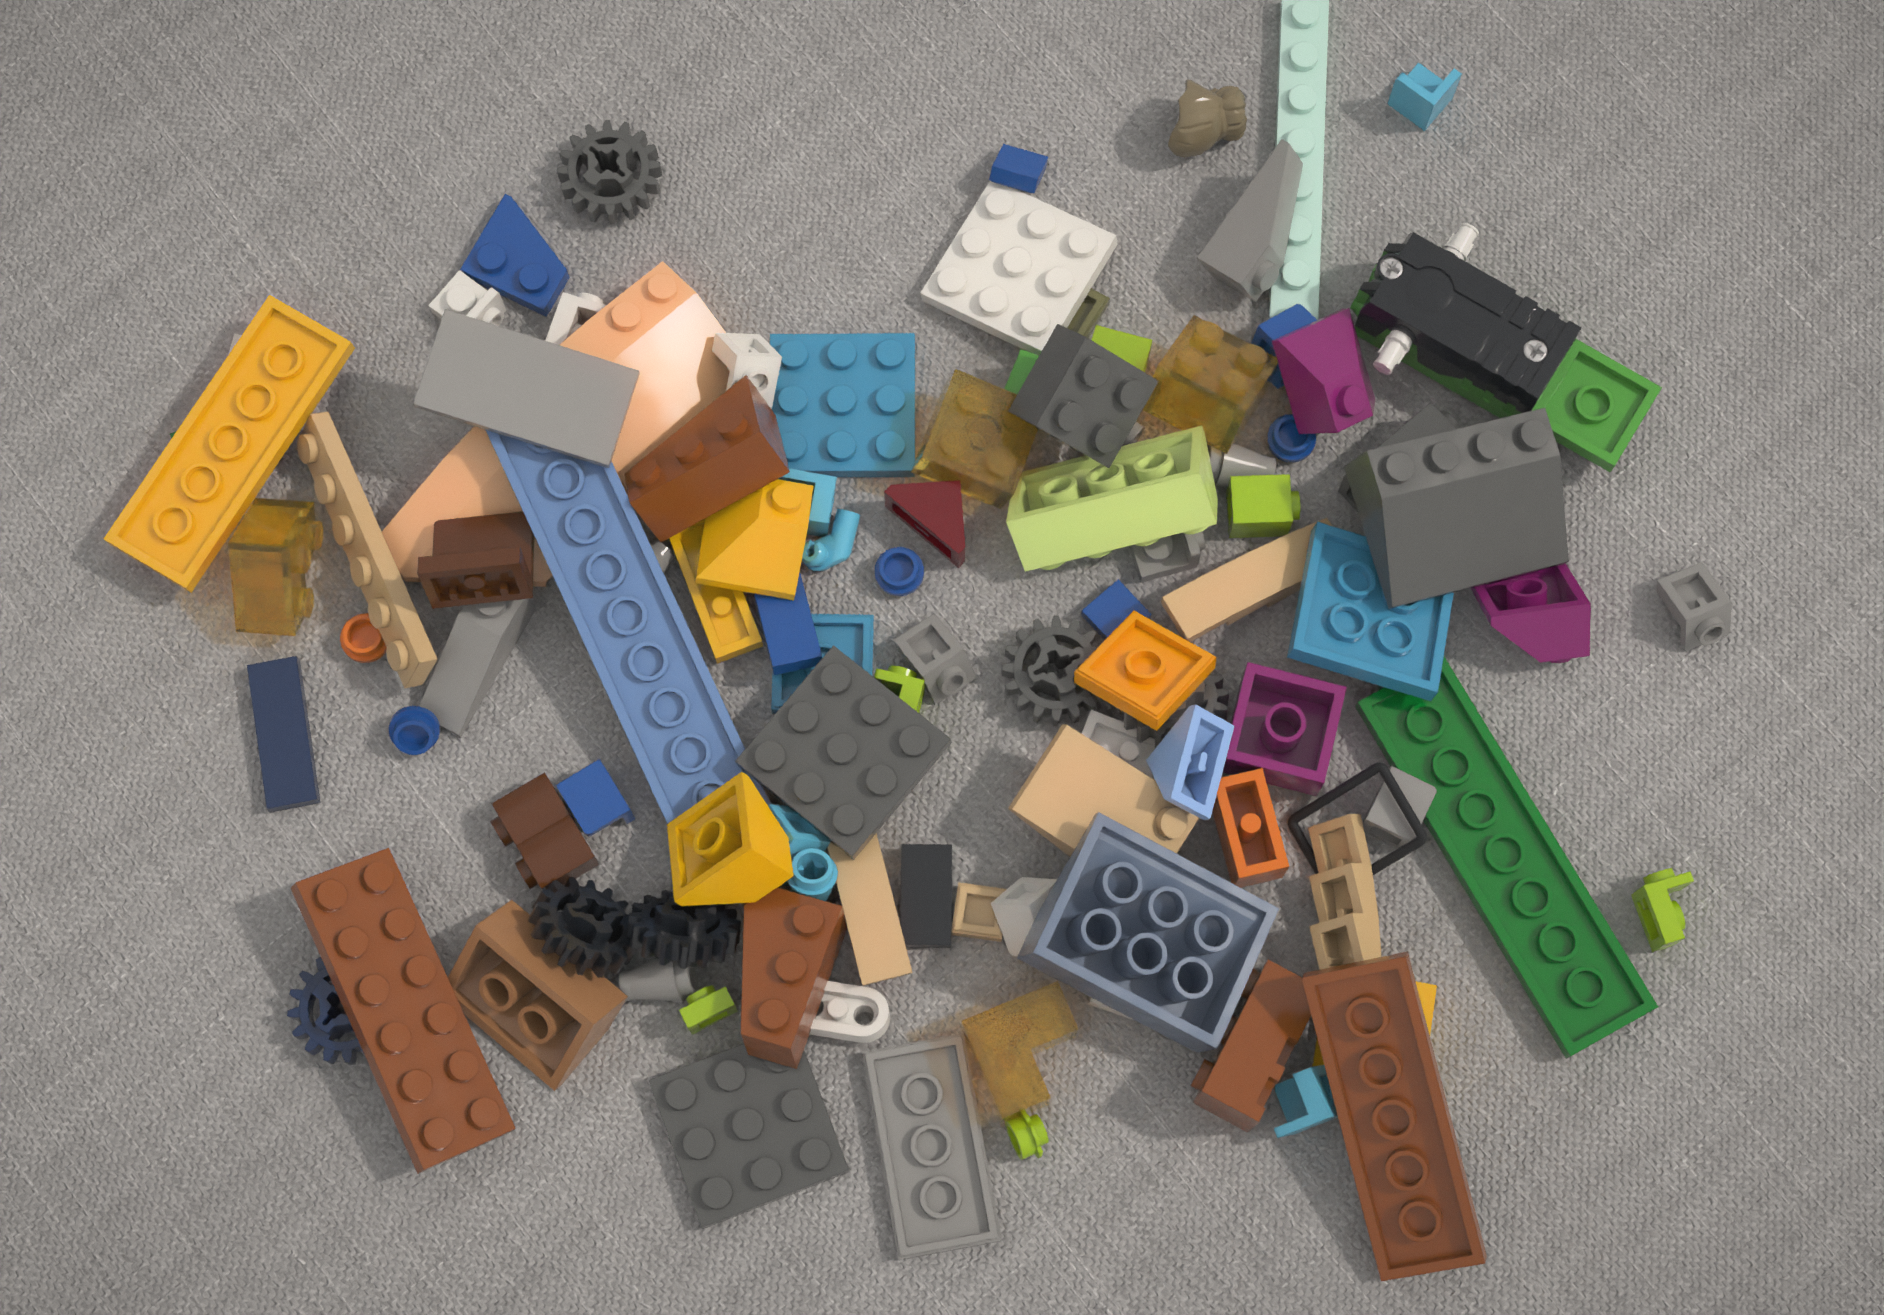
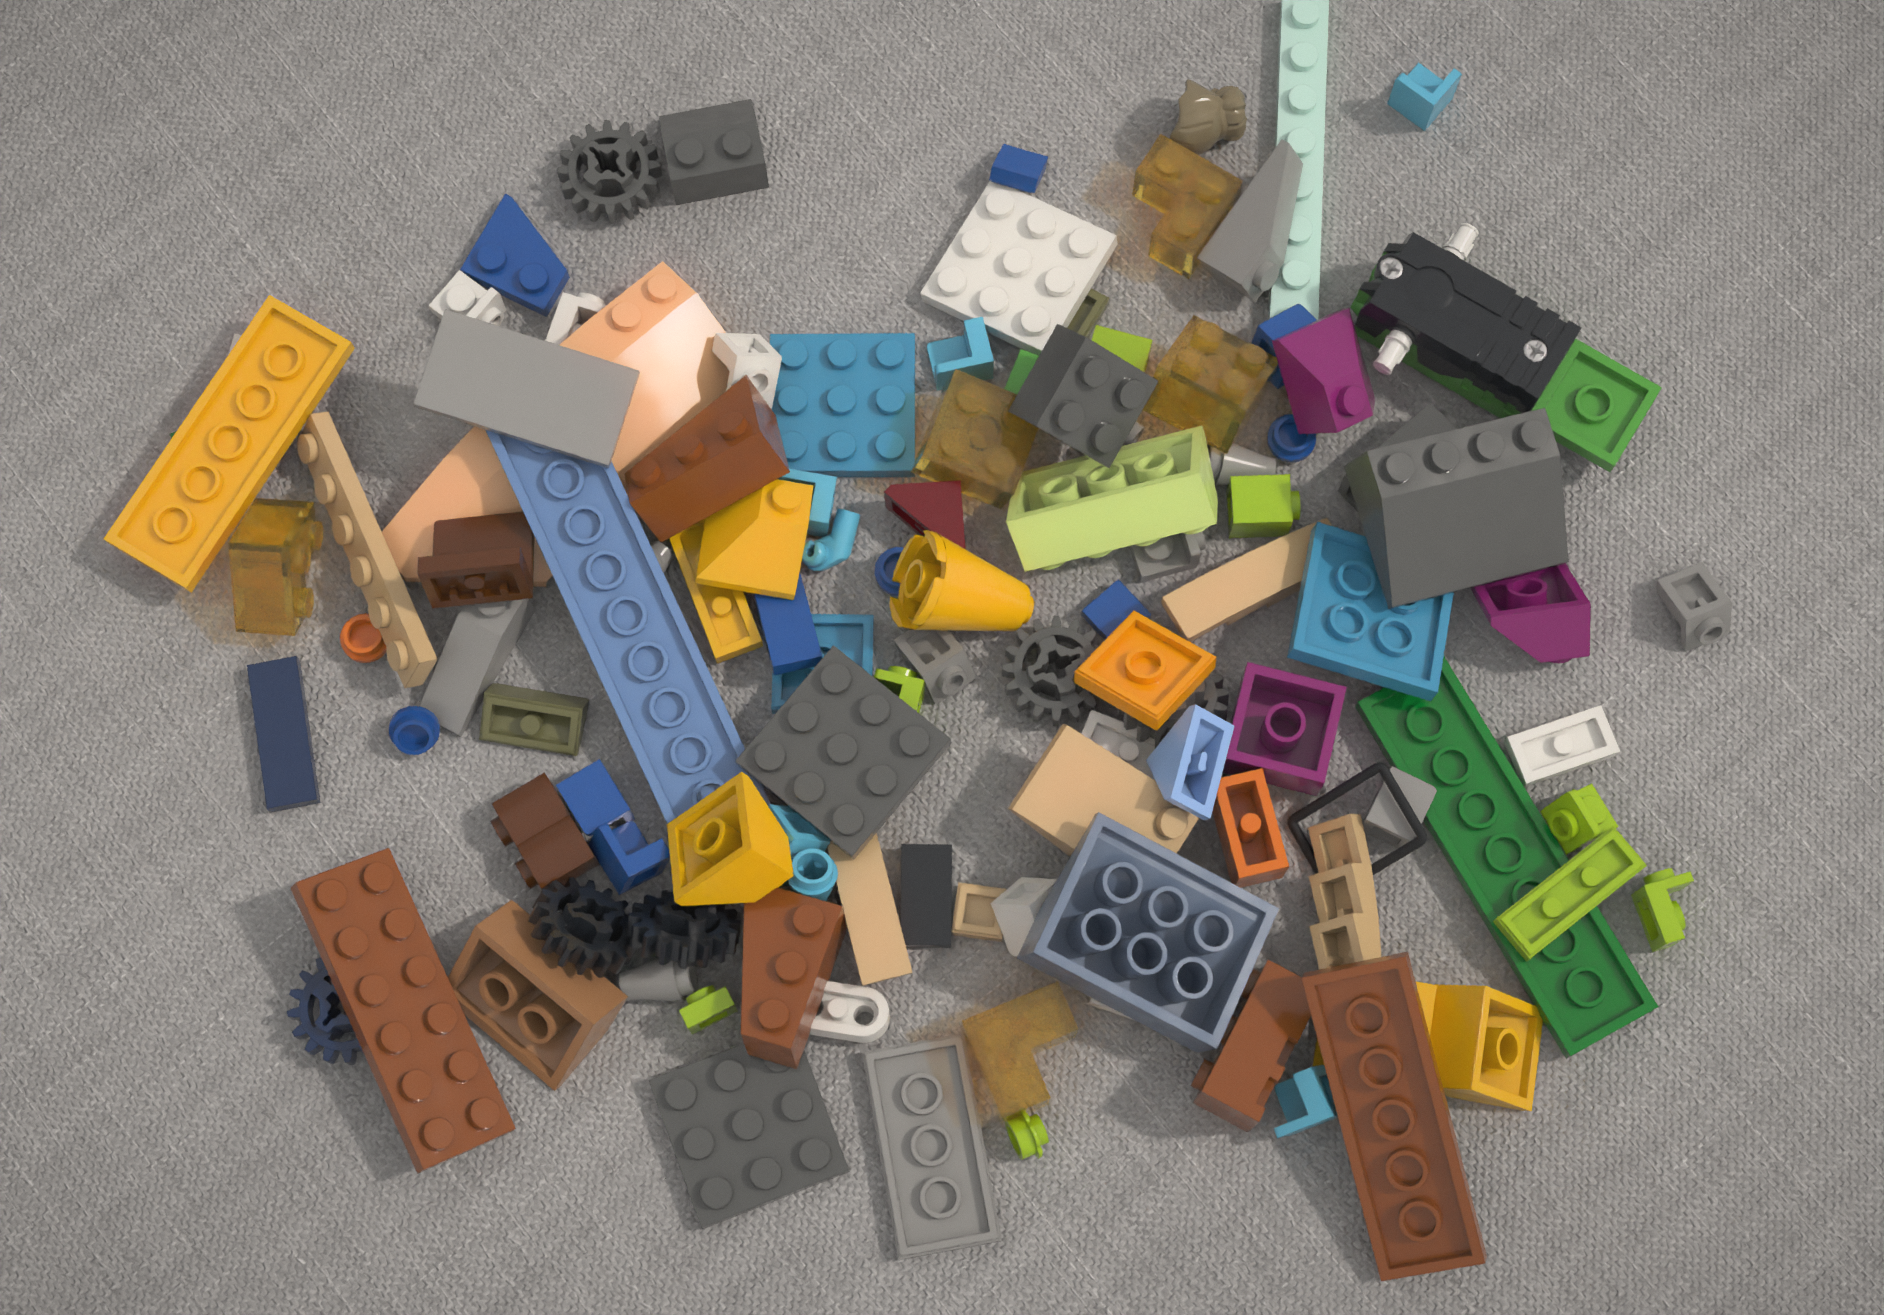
none -> olive slope [479,683,589,756]
none -> blue panel [588,821,670,895]
none -> dark grey slope [659,99,769,205]
none -> yellow cone [890,530,1034,632]
none -> medium azure panel [927,317,994,391]
none -> clear yellow brick [1132,134,1243,279]
none -> yellow slope [1430,984,1543,1111]
none -> lime tile [1493,826,1647,962]
none -> white plate [1504,705,1620,787]
none -> lime bracket [1540,783,1619,855]

